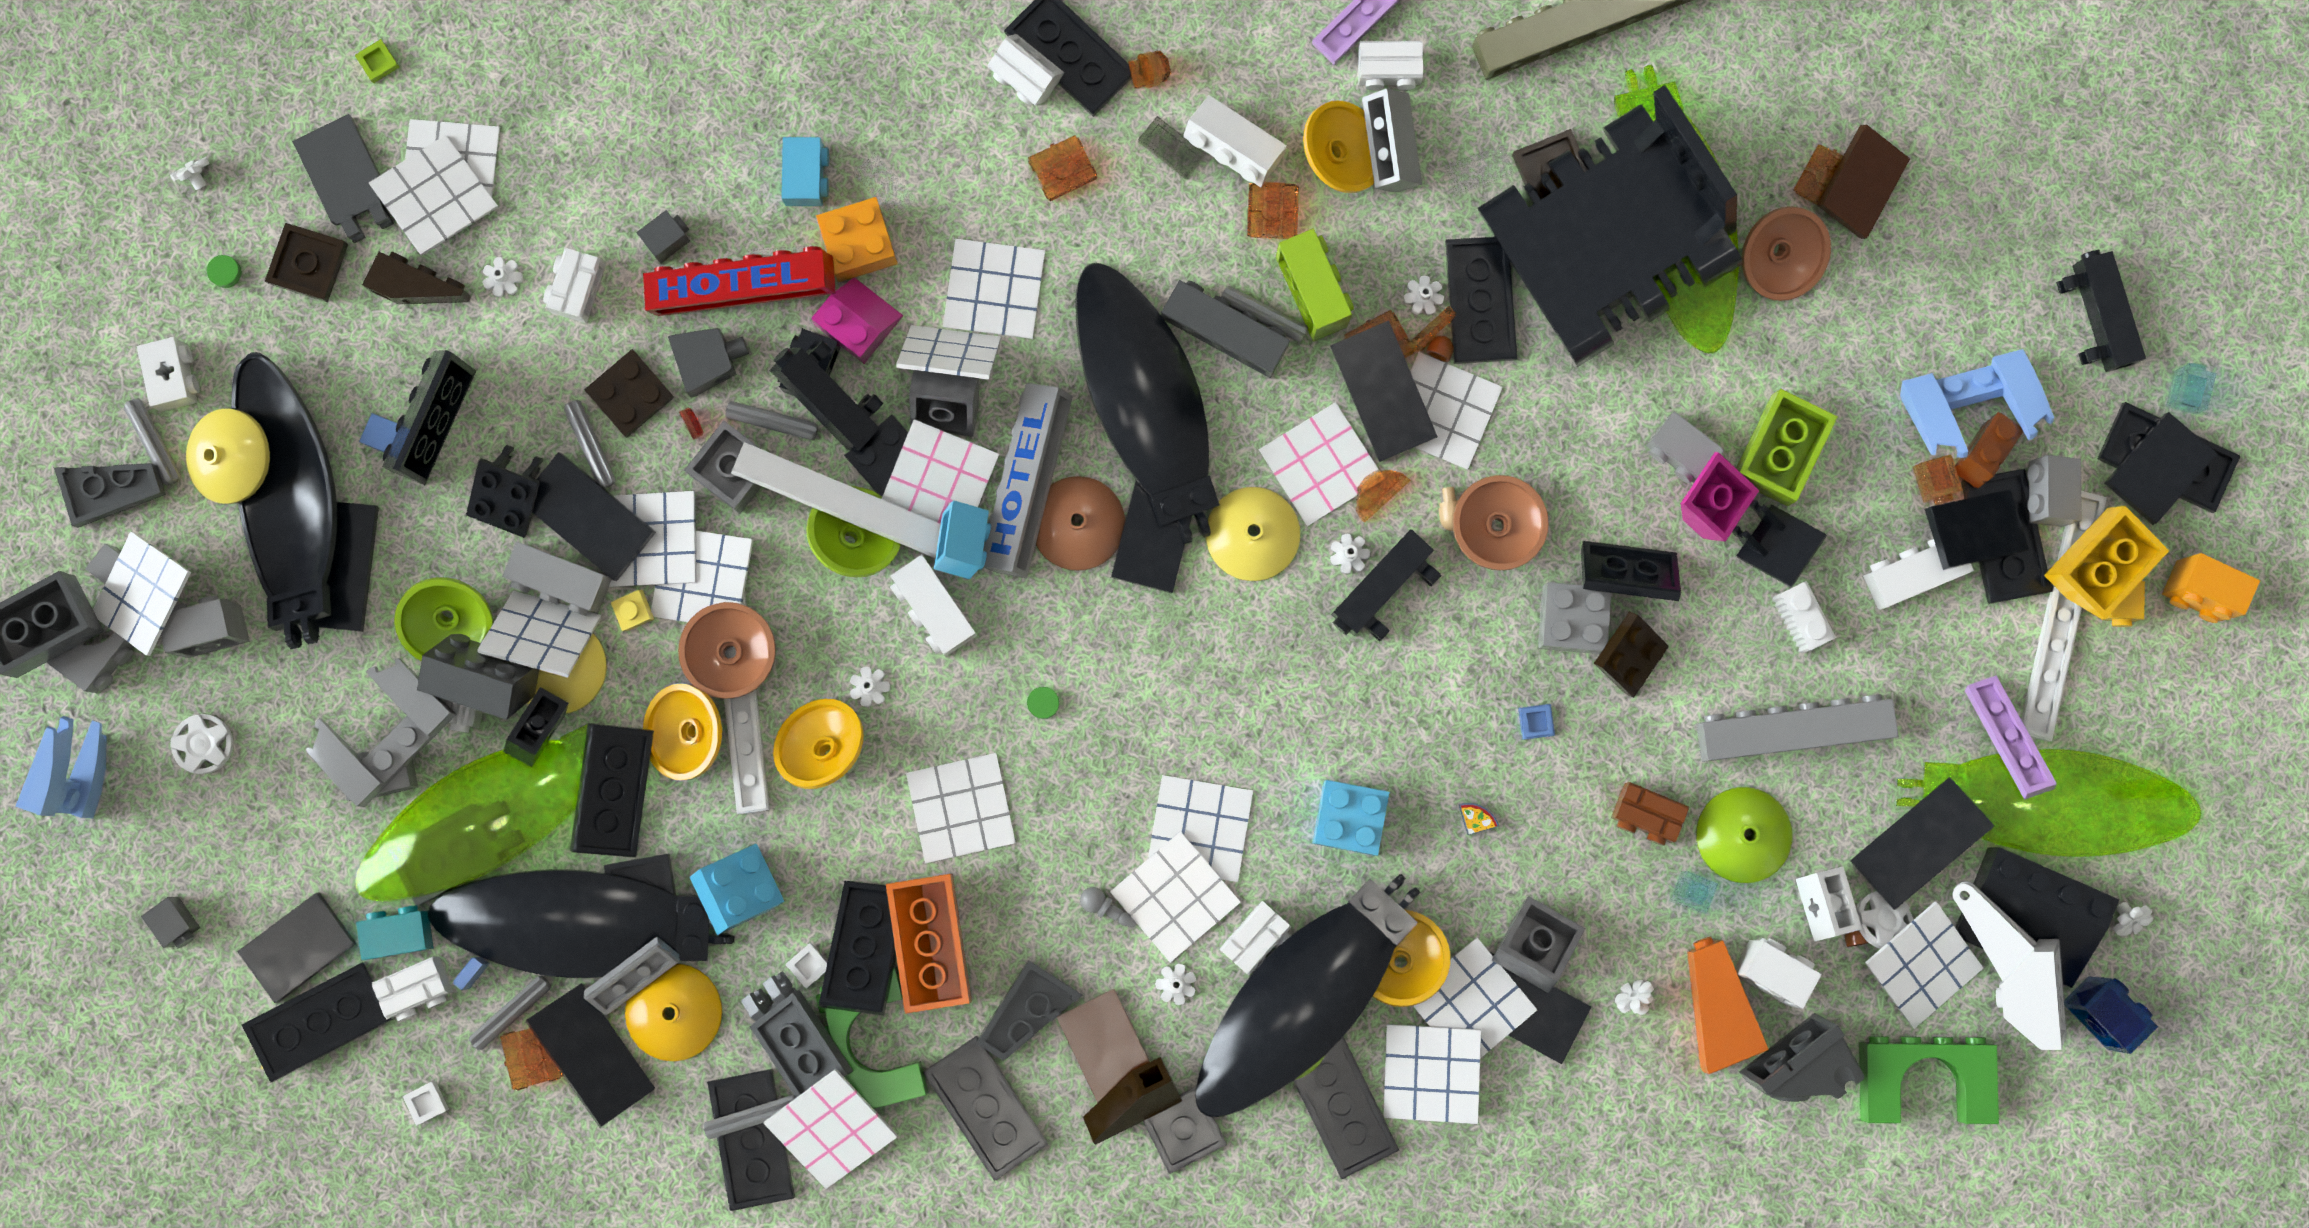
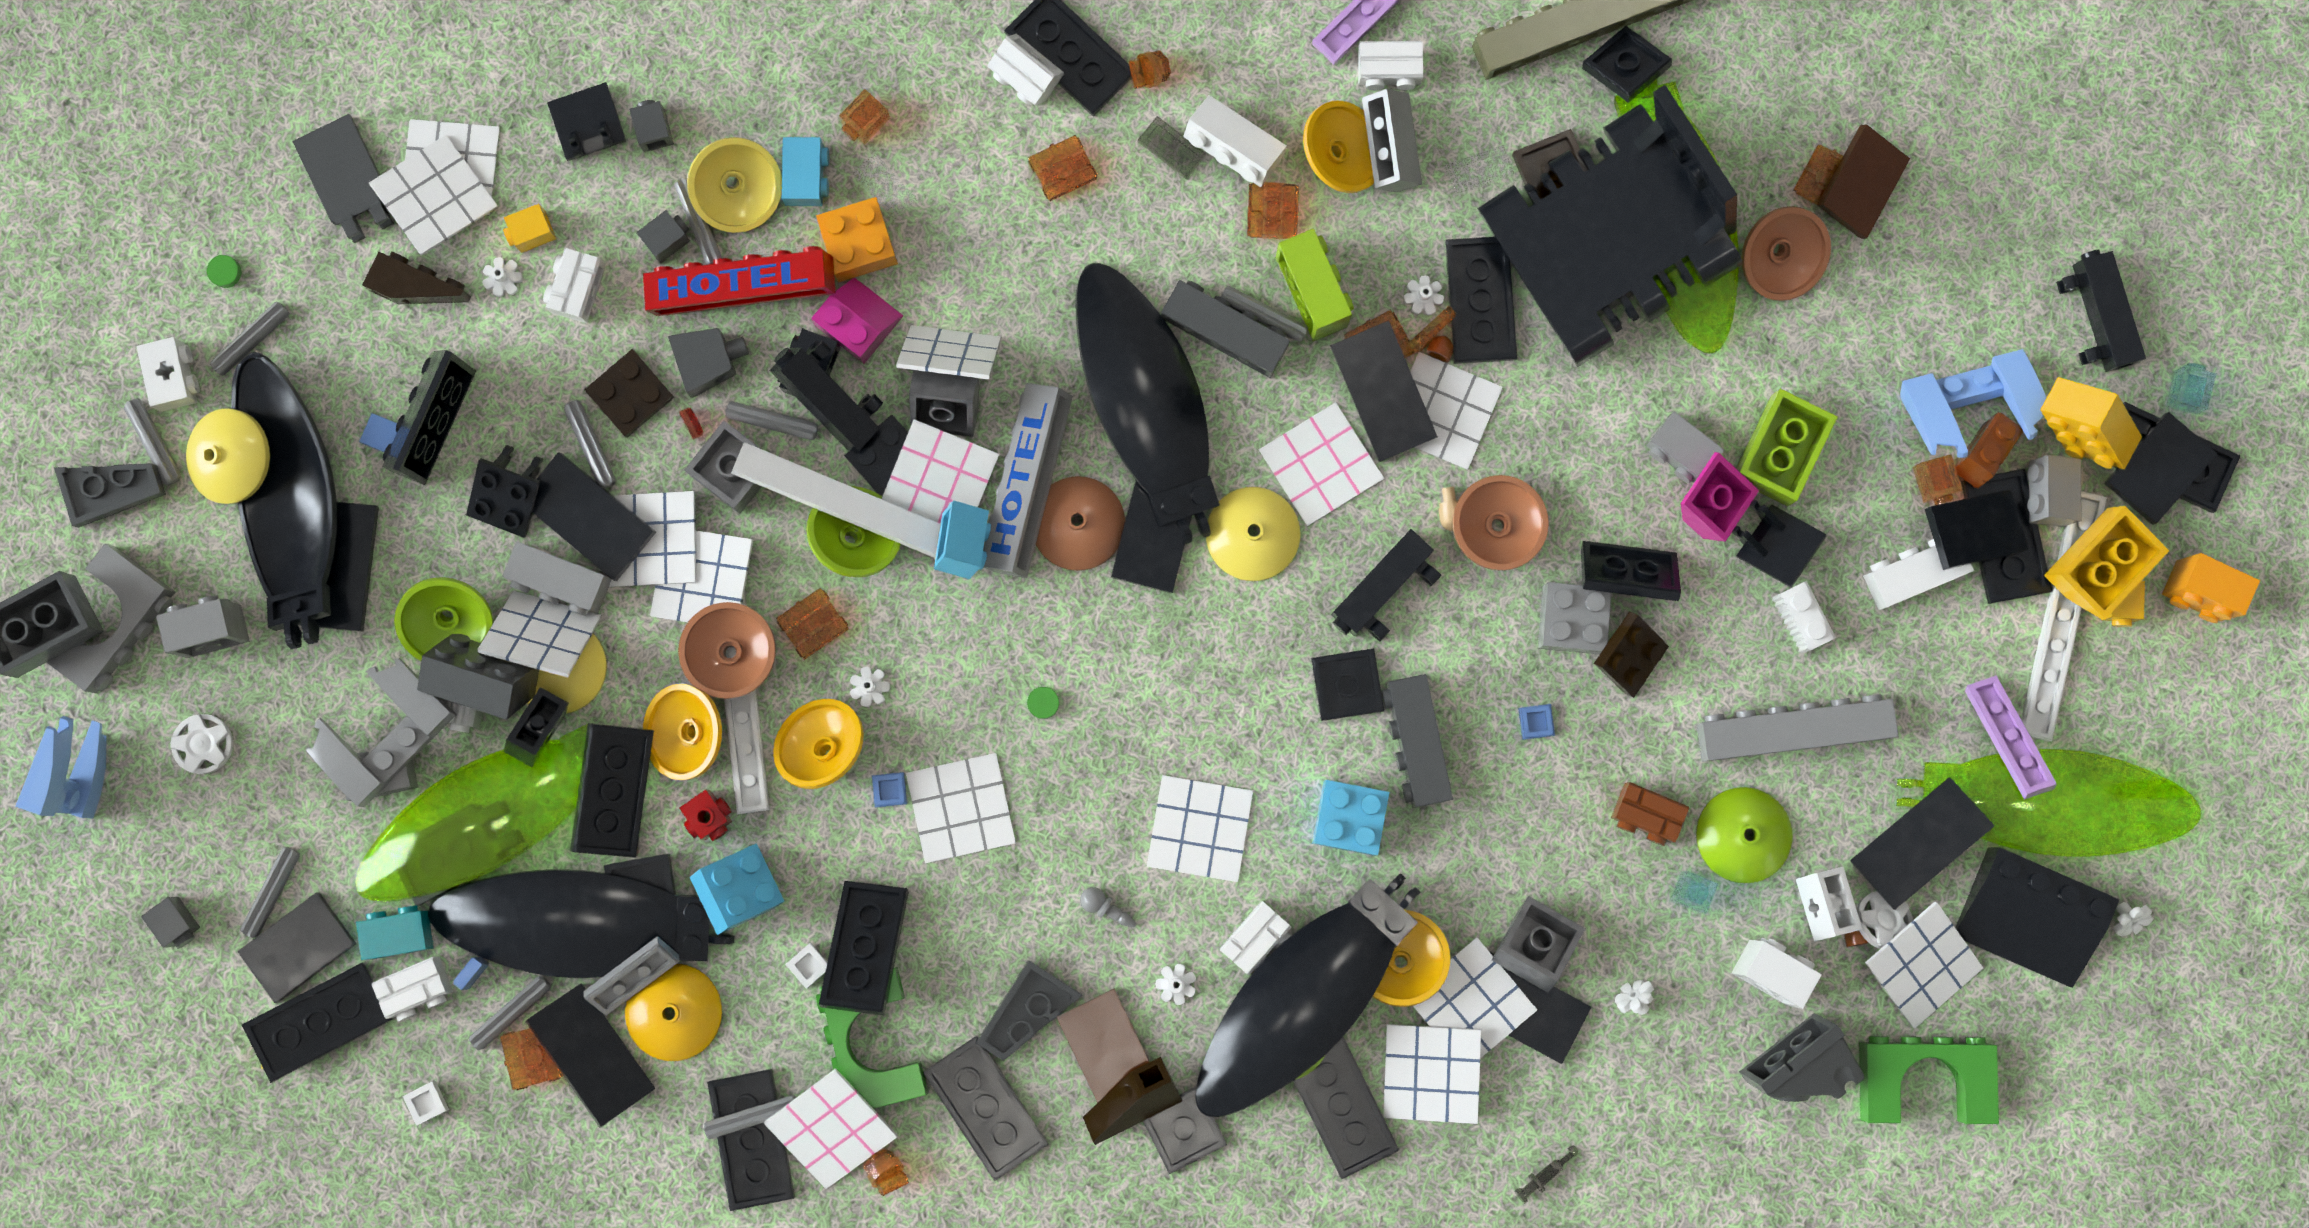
white piece [93,532,191,656] -> none
white plant [170,157,210,190] -> none
dark brown plate [265,223,348,303] -> none
lime tile [355,39,400,84] -> none
light yellow plate [611,590,654,632] -> none
dark grey tile [741,972,853,1098] -> none
orange slope [886,874,972,1014] -> none
white brick [890,554,977,657] -> none
white piece [943,239,1045,339] -> none
white piece [1110,831,1241,963] -> none
white plant [1330,534,1370,574] -> none
clear orange tile [1355,469,1411,522] -> none
tile [1458,803,1499,835] -> none
orange slope [1687,936,1769,1074] -> none
white slope [1953,881,2067,1050] -> none
clear blue brick [2064,976,2158,1054] -> none
none -> light grey axle [210,302,290,376]
none -> light grey axle [240,847,300,938]
none -> yellow brick [503,203,557,253]
none -> black plate [547,82,626,161]
none -> dark grey brick [629,100,674,152]
none -> light grey axle [675,178,722,265]
none -> red brick [679,789,732,842]
none -> light yellow dish [687,137,782,233]
none -> clear orange piece [776,588,849,660]
none -> clear orange brick [839,89,890,145]
none -> clear orange piece [863,1149,909,1196]
none -> medium blue tile [872,772,907,808]
none -> black tile [1311,648,1384,721]
none -> dark grey brick [1382,674,1453,808]
none -> clear smoke piece [1514,1145,1578,1204]
none -> black tile [1582,26,1672,103]
none -> yellow brick [2040,377,2142,470]

